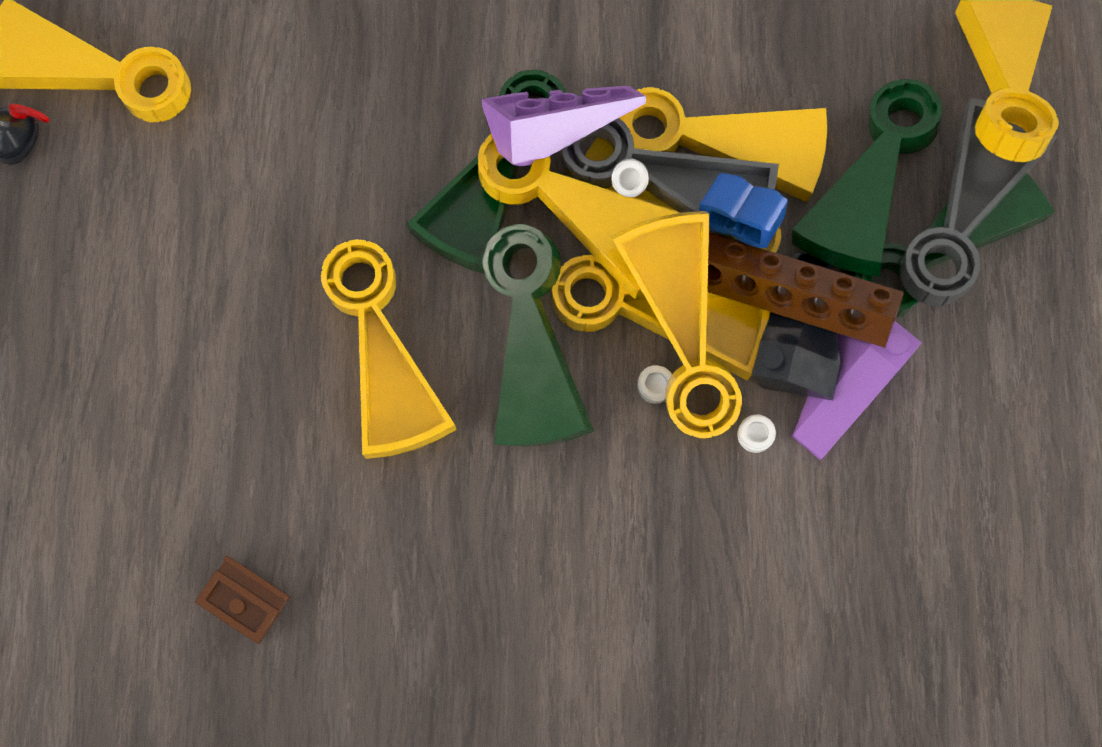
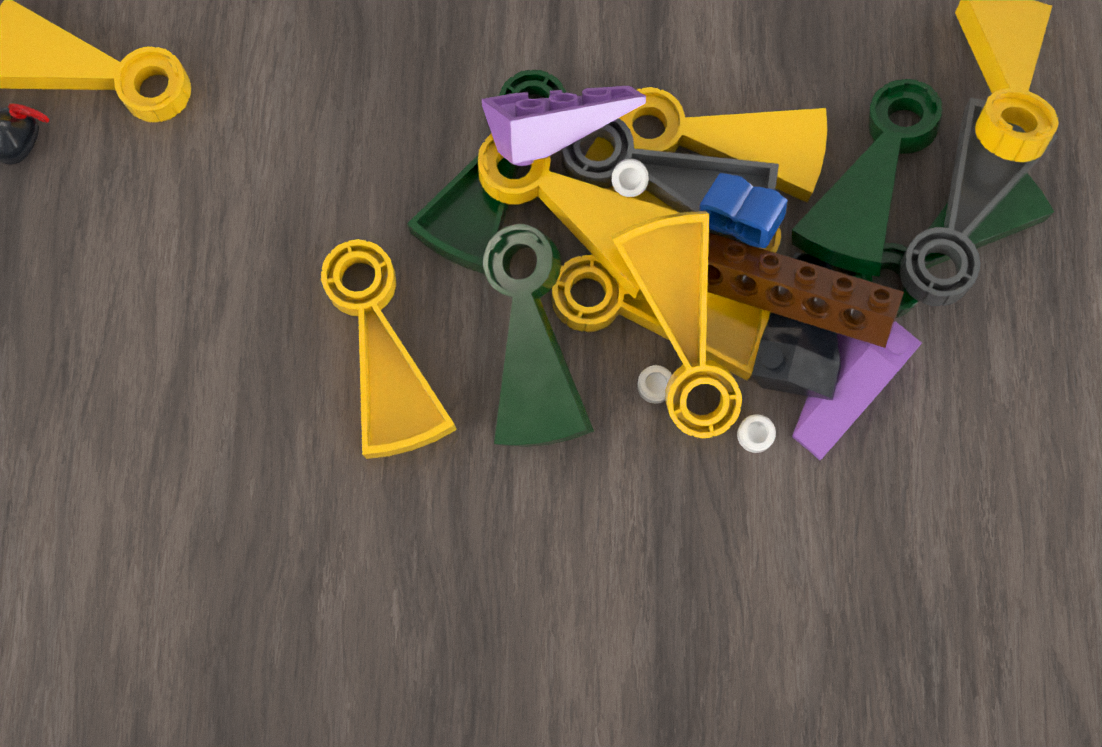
reddish brown plate [195,555,291,644] -> none

